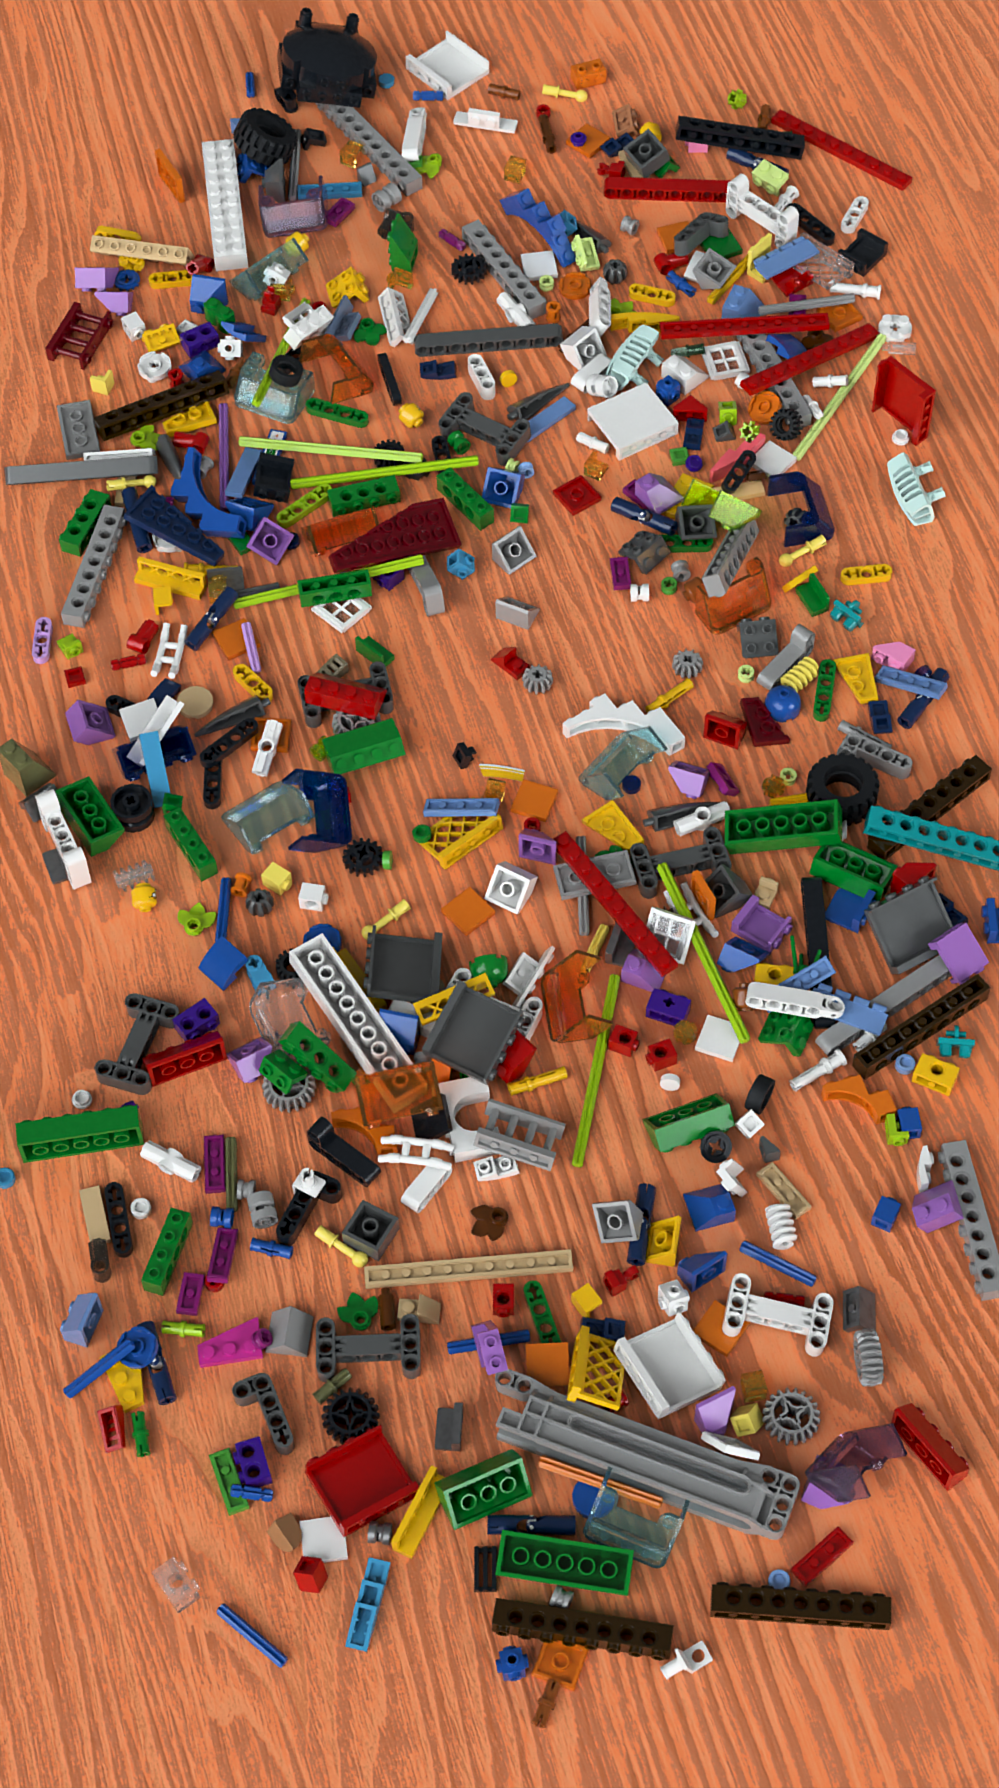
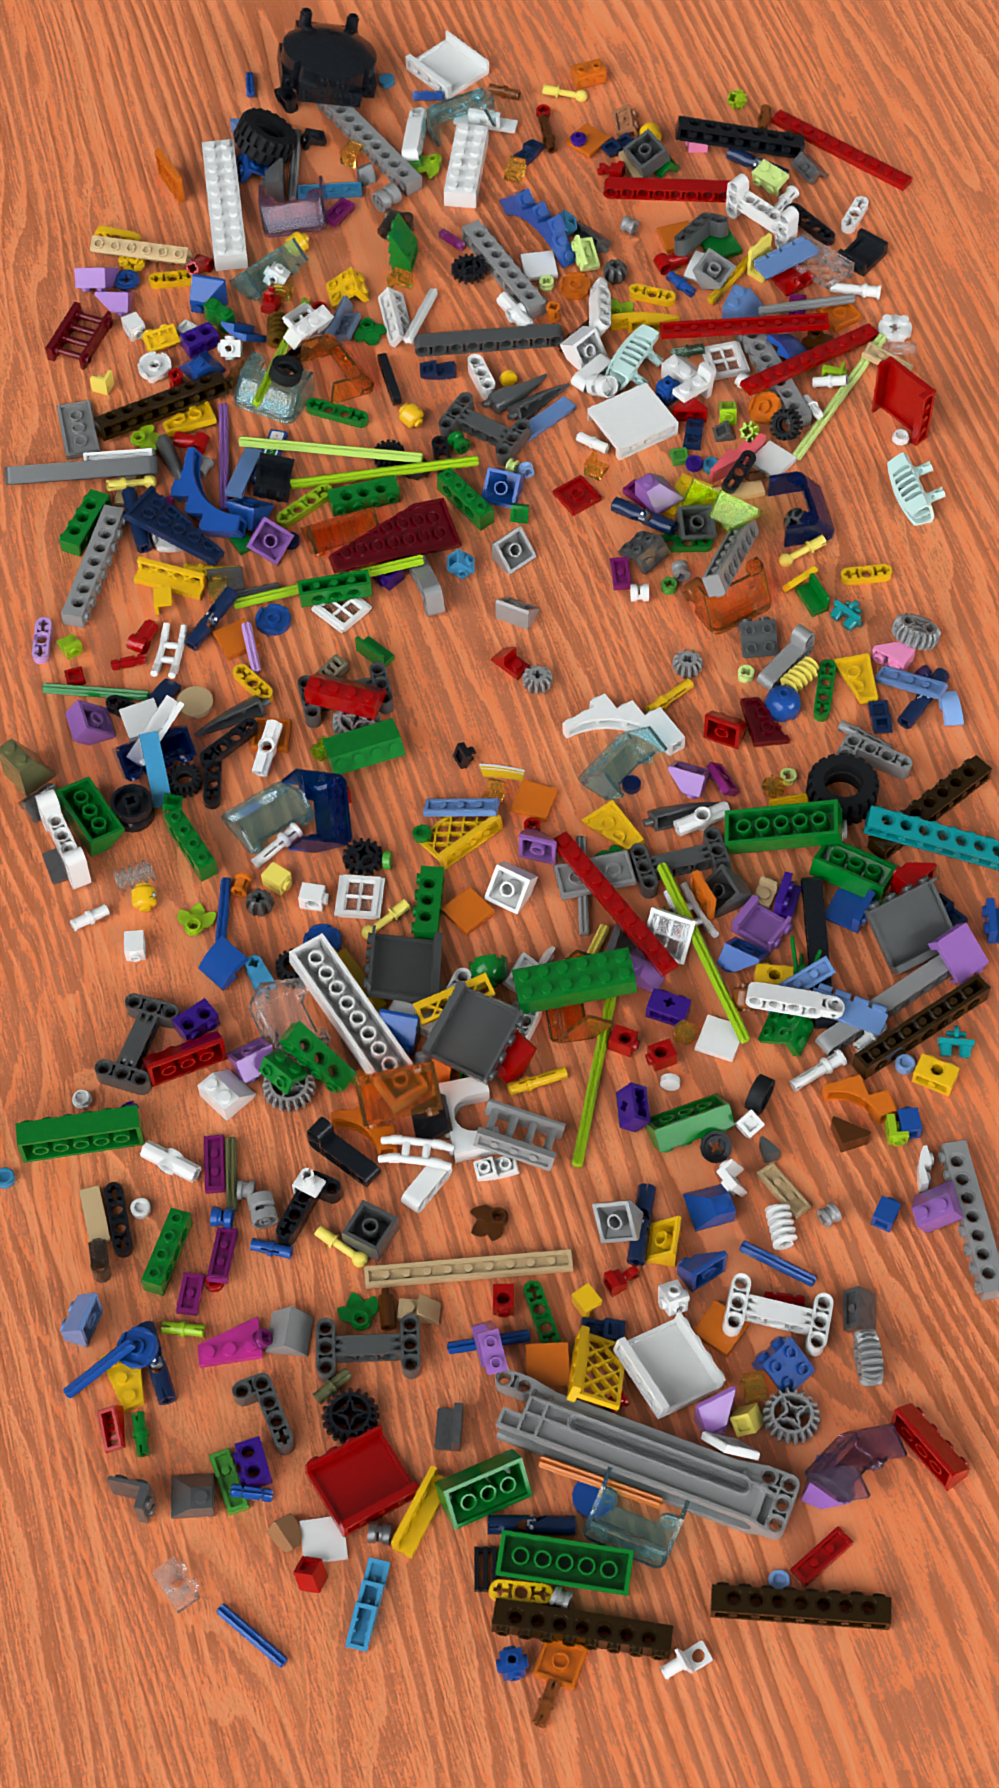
none -> green axle [42,683,150,701]
none -> white pin [70,904,110,931]
none -> dark grey bracket [107,1474,156,1524]
none -> white brick [124,930,146,962]
none -> black tyre [167,762,202,798]
none -> dark grey slope [171,1473,215,1519]
none -> white slope [197,1069,256,1121]
none -> white pin [251,822,303,869]
none -> blue tile [255,604,291,636]
none -> pearl gold piece [267,311,288,349]
none -> white piece [334,874,385,920]
none -> green brick [411,866,445,940]
none -> clear light blue windscreen [427,88,496,147]
none -> white brick [444,124,489,208]
none -> dark grey piece [482,374,547,414]
none -> yellow beam [488,1579,553,1606]
none -> dark blue slope [512,139,545,167]
none -> green brick [512,947,637,1014]
none -> dark purple brick [616,1082,651,1133]
none -> white bracket [672,362,716,403]
none -> dark azure tile [702,457,719,474]
none -> blue bracket [751,1336,815,1393]
none -> dark purple bracket [773,871,802,918]
none -> flat silver panel [791,151,828,185]
none -> light grey wheel [816,1202,842,1228]
none -> lime bracket [821,361,848,377]
none -> reddish brown slope [830,1116,871,1153]
none -> tan tile [861,342,914,371]
none -> light grey gear [891,613,941,651]
none -> light blue slope [938,691,964,726]

